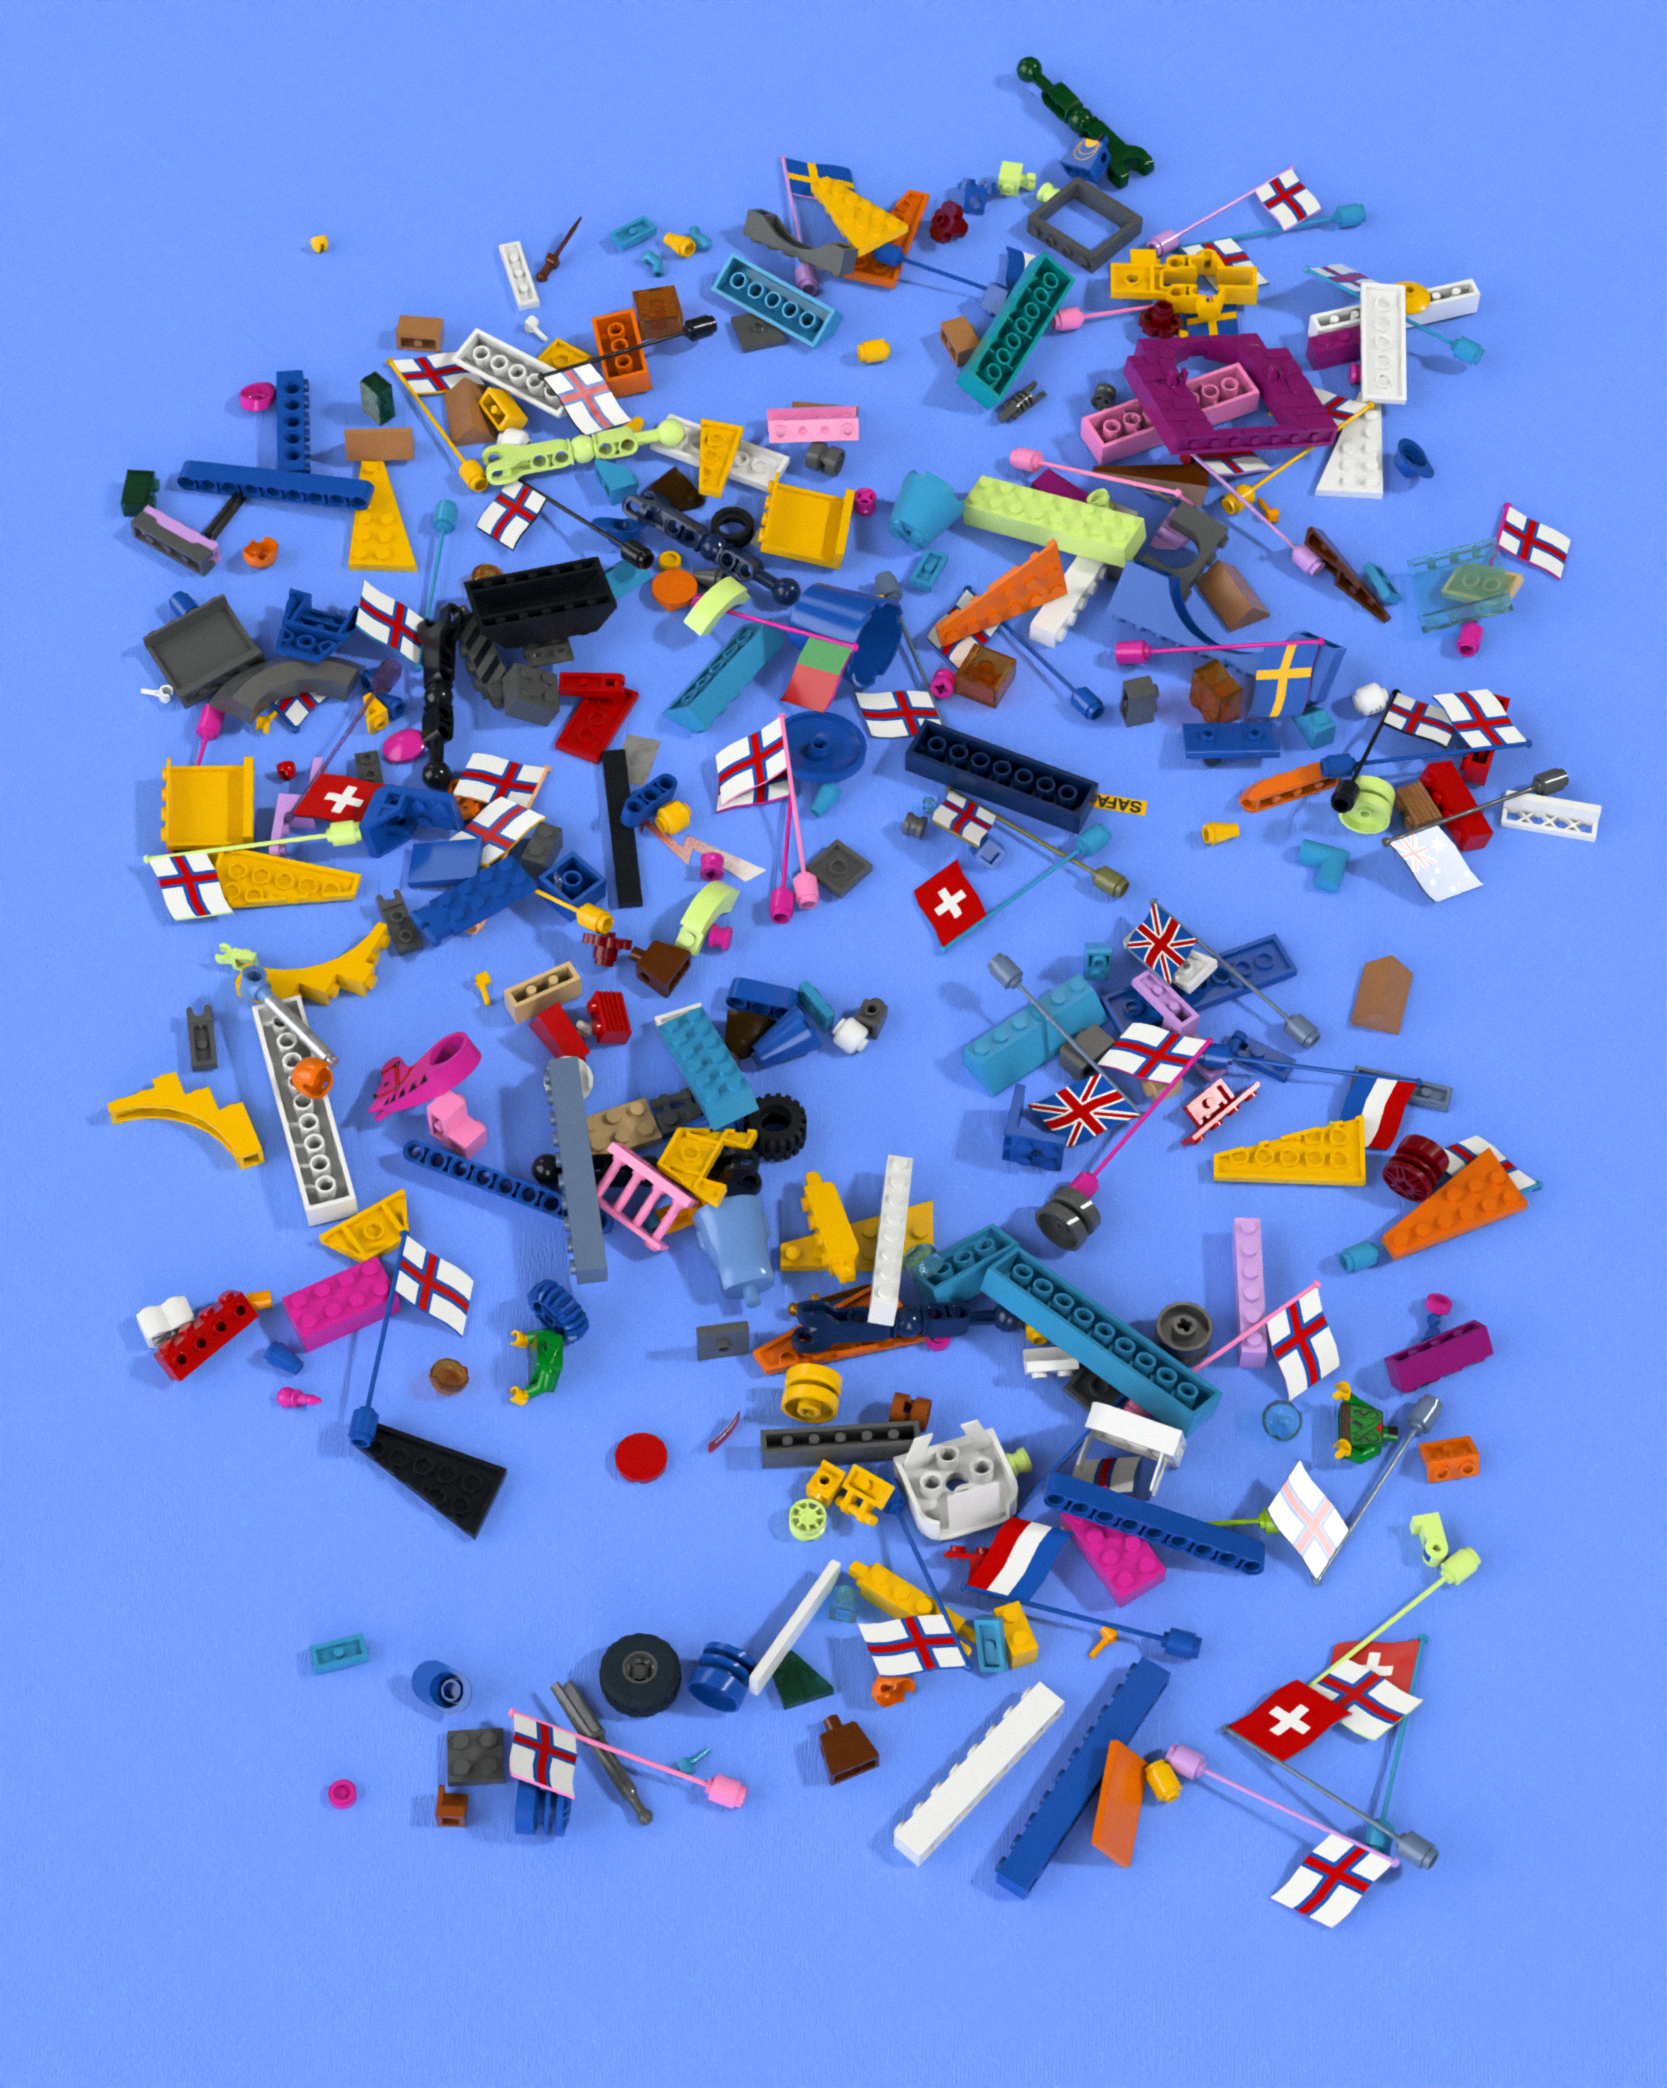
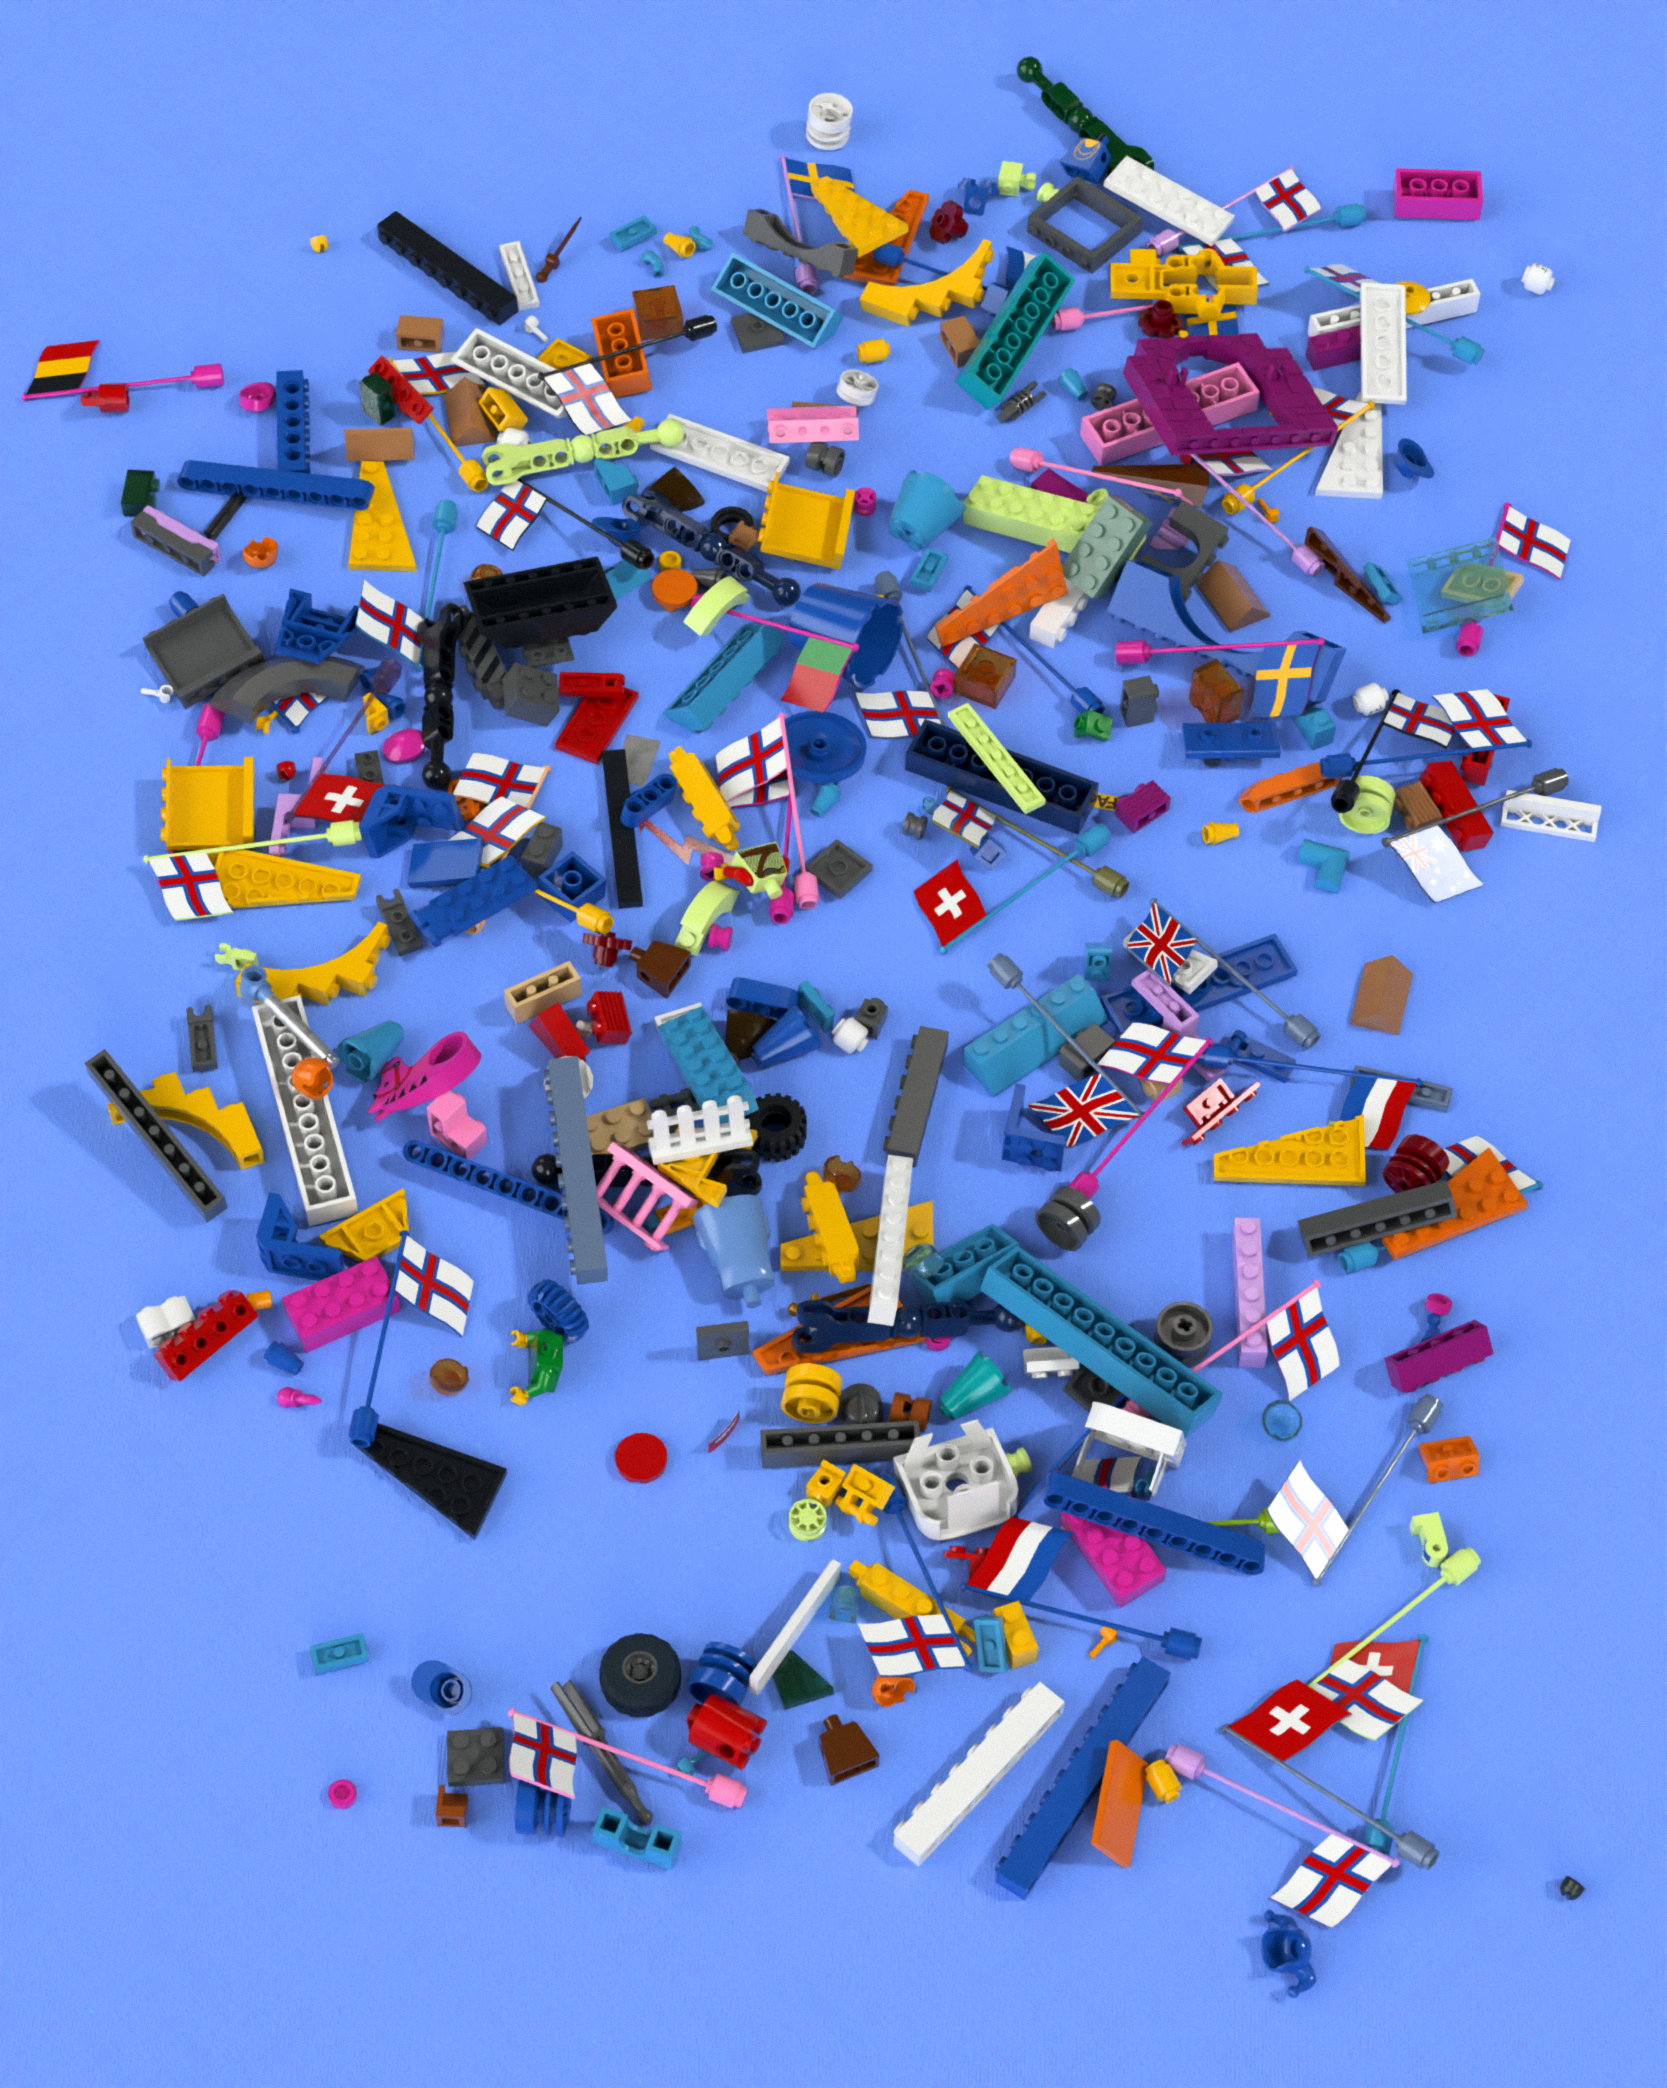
yellow hand [475,971,491,1006] -> none
yellow head [655,800,692,835] -> none
yellow wing [699,418,744,498] -> none
torso [1333,1381,1398,1465] -> none
dark pink wheel [1349,362,1361,385] -> none
none -> flag [22,340,224,402]
none -> red piece [80,383,130,413]
none -> dark grey brick [84,1049,227,1223]
none -> blue bracket [256,1193,345,1281]
none -> dark azure cone [336,1020,404,1083]
none -> red bracket [368,355,434,424]
none -> black brick [377,211,518,326]
none -> dark azure arch [592,1806,682,1870]
none -> white fence [647,1095,753,1165]
none -> yellow hinge [668,746,740,852]
none -> red cylinder [686,1693,768,1770]
none -> torso [714,842,790,899]
none -> medium nougat tile [728,520,759,552]
none -> white wheel [806,93,853,150]
none -> clear orange hair [823,1155,862,1193]
none -> white wheel [836,370,879,406]
none -> dark grey piece [840,1383,883,1425]
none -> yellow arch [860,239,994,327]
none -> dark grey brick [883,1026,949,1168]
none -> teal cone [938,1351,1012,1420]
none -> yellowish green tile [948,703,1046,814]
none -> dark azure cone [1058,368,1088,401]
none -> sand green brick [1062,495,1153,599]
none -> green bracket [1074,710,1113,742]
none -> white plate [1104,156,1235,246]
none -> magenta brick [1115,780,1171,833]
none -> dark azure hand [1134,1466,1156,1497]
none -> blue piece [1261,1910,1316,1998]
none -> dark grey brick [1297,1180,1457,1258]
none -> dark pink brick [1393,168,1483,220]
none -> white head [1521,263,1555,295]
none -> pearl dark grey hinge [1560,1875,1585,1900]

